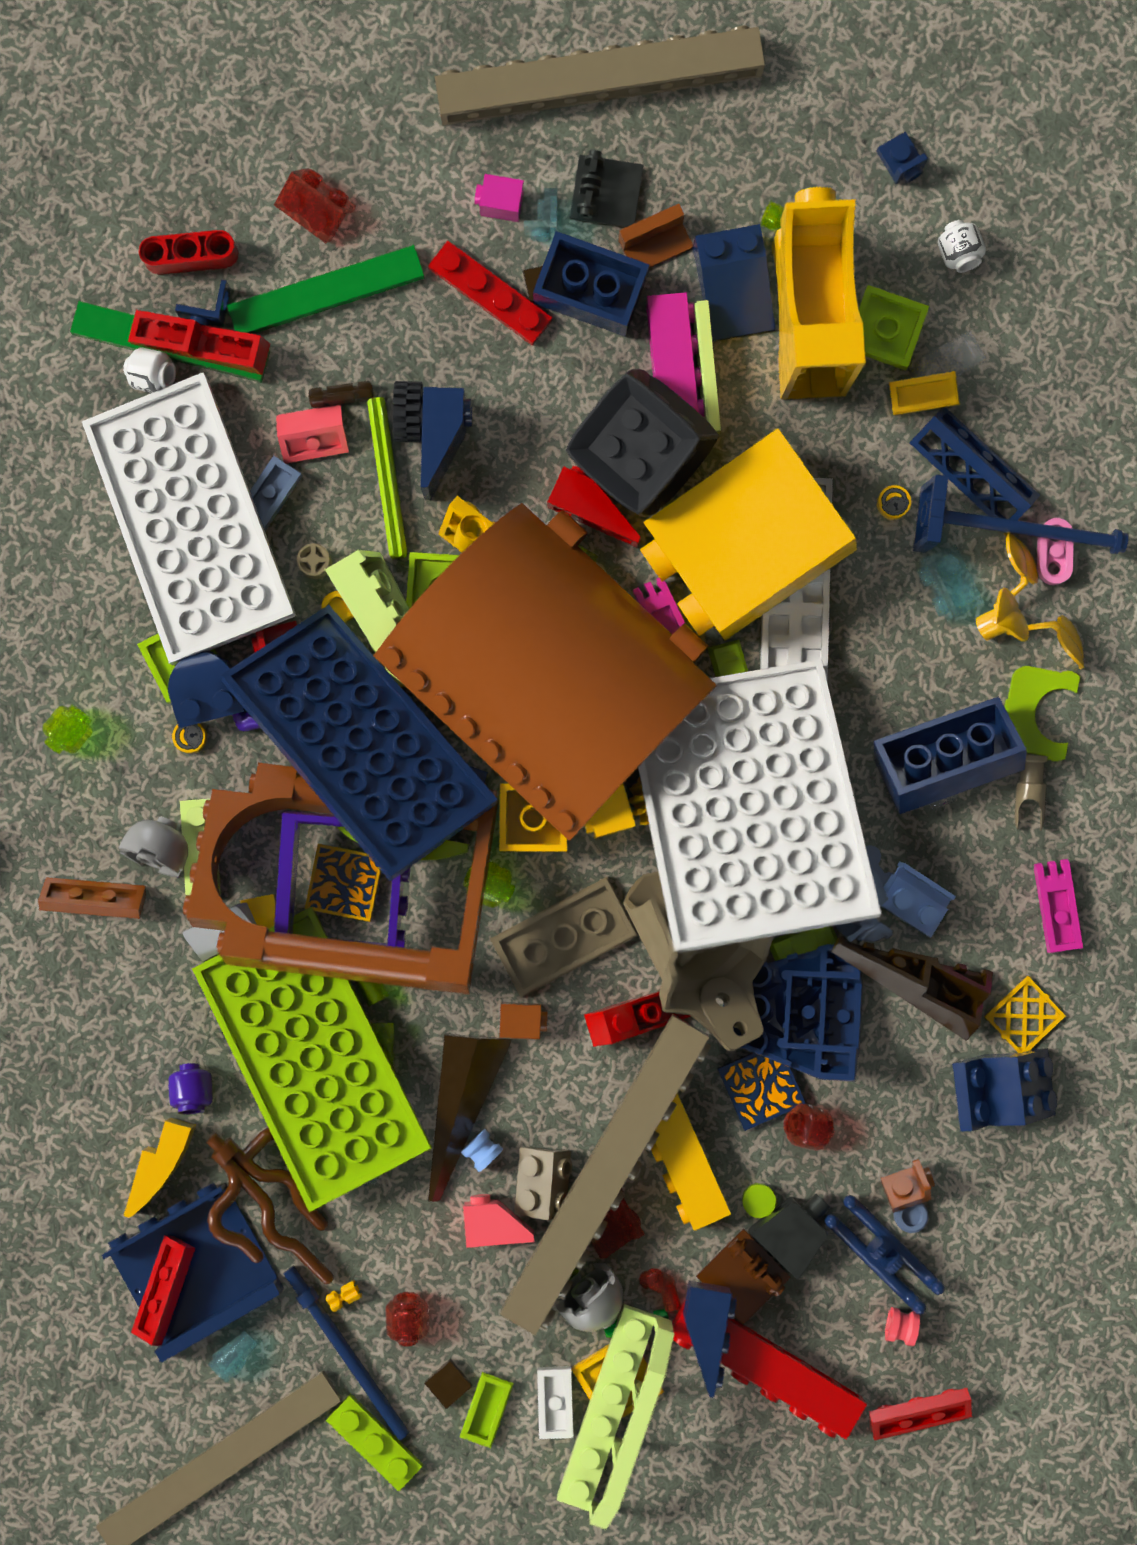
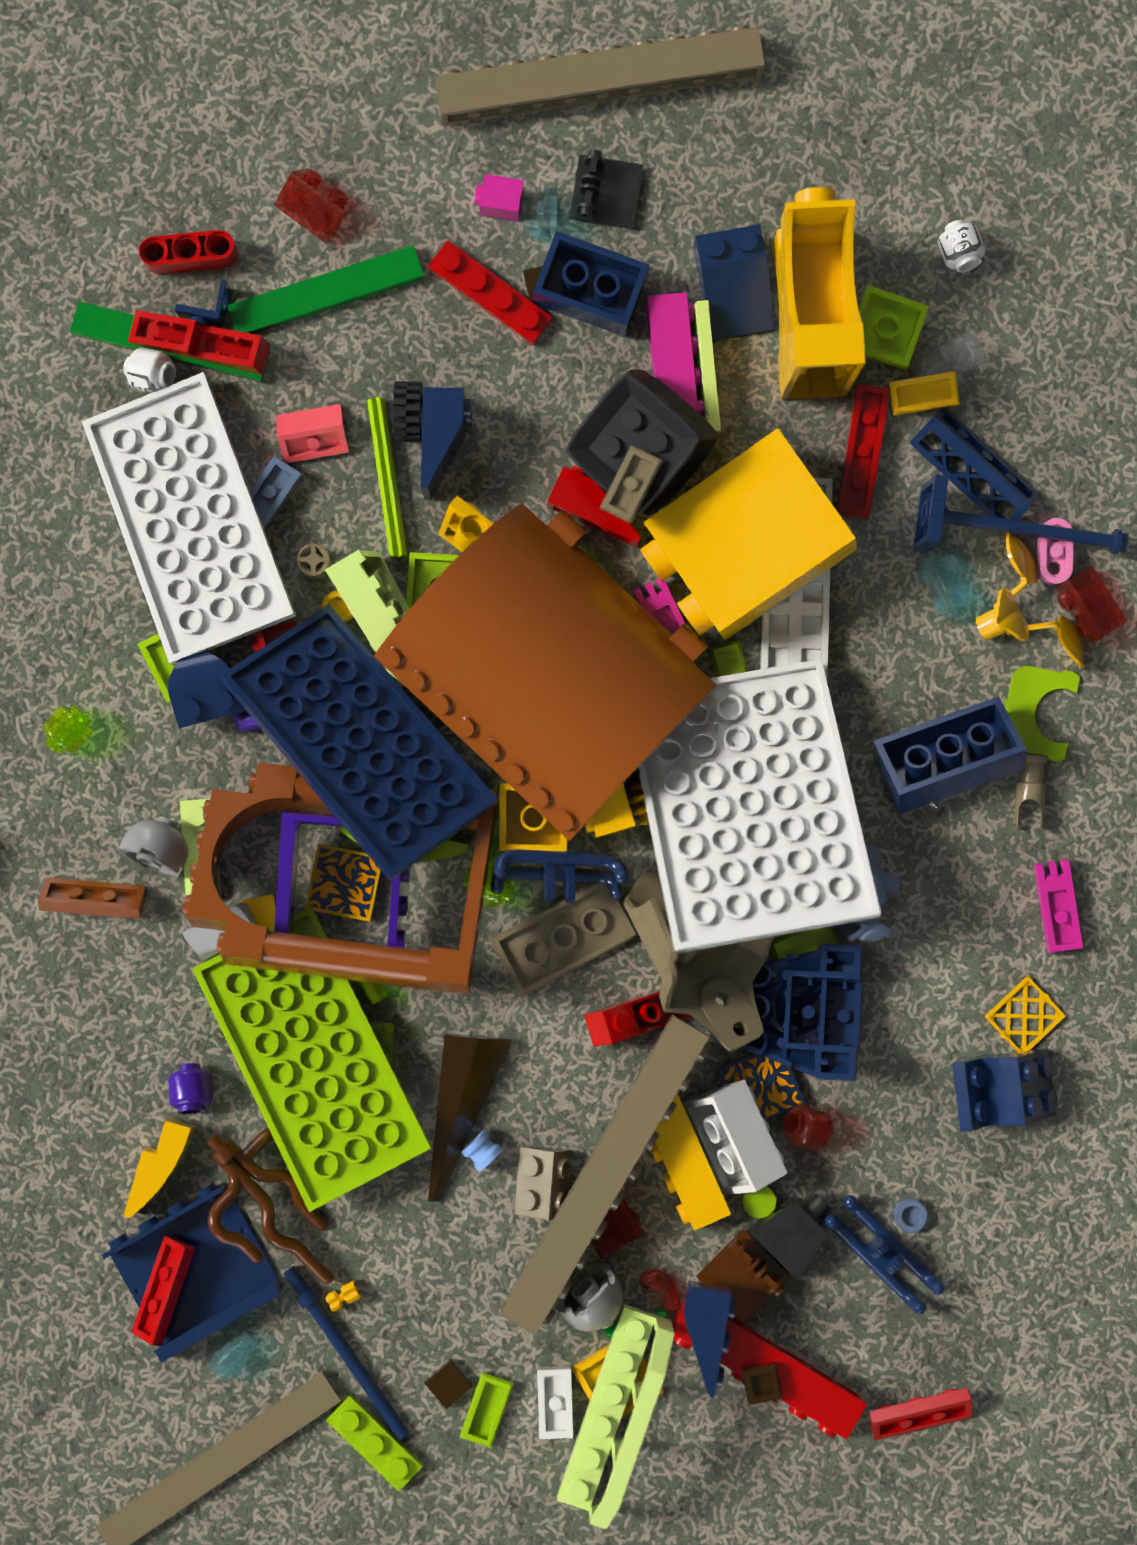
tile [172,723,207,754] -> none
dark brown axle [308,381,374,408] -> none
clear red head [385,1292,430,1346] -> none
coral slope [463,1194,534,1248] -> none
dark orange brick [499,1002,548,1039] -> none
dark orange panel [618,203,693,268] -> none
clear neon green hinge [760,201,784,230] -> none
dark brown wedge [832,936,993,1041] -> none
dark blue bracket [876,131,929,184] -> none
tile [877,485,911,520] -> none
light blue plate [881,861,956,937] -> none
bracket [881,1159,935,1213] -> none
coral wheel [885,1307,920,1347] -> none
none -> dark blue piece [490,849,628,903]
none -> dark tan plate [600,445,662,524]
none -> white slope [682,1080,788,1195]
none -> dark brown tile [741,1362,782,1405]
none -> red plate [836,383,890,520]
none -> clear red bracket [1055,566,1127,644]

